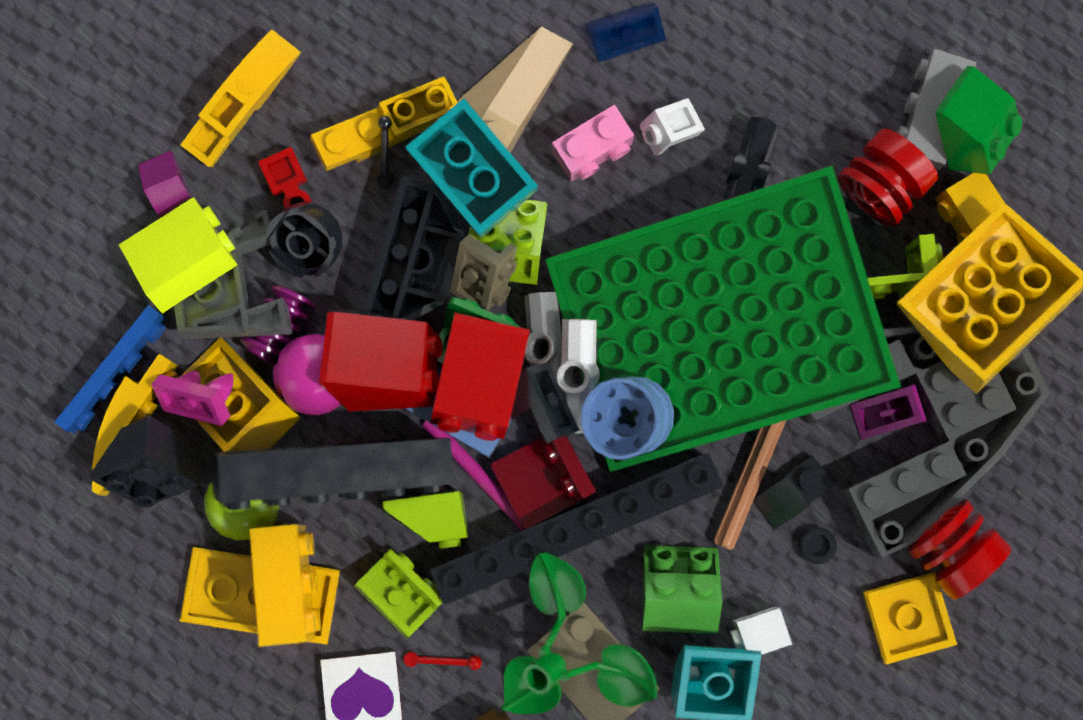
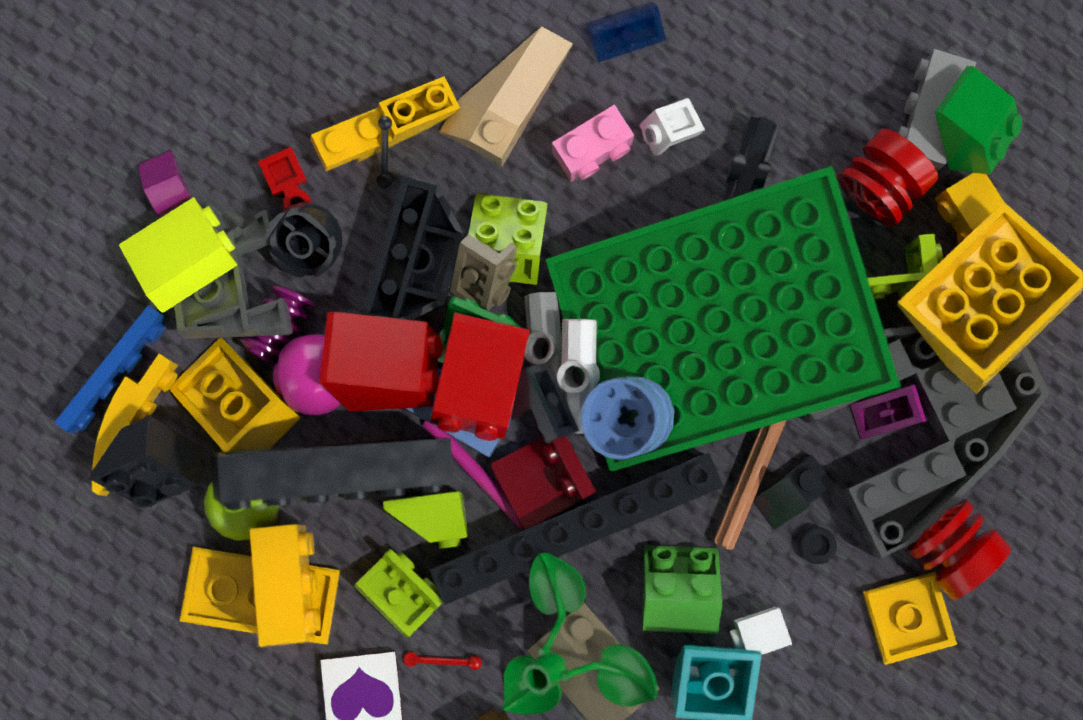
dark pink tile [151,371,233,426] -> none
yellow slope [180,29,302,168] -> none
teal brick [406,98,538,238] -> none

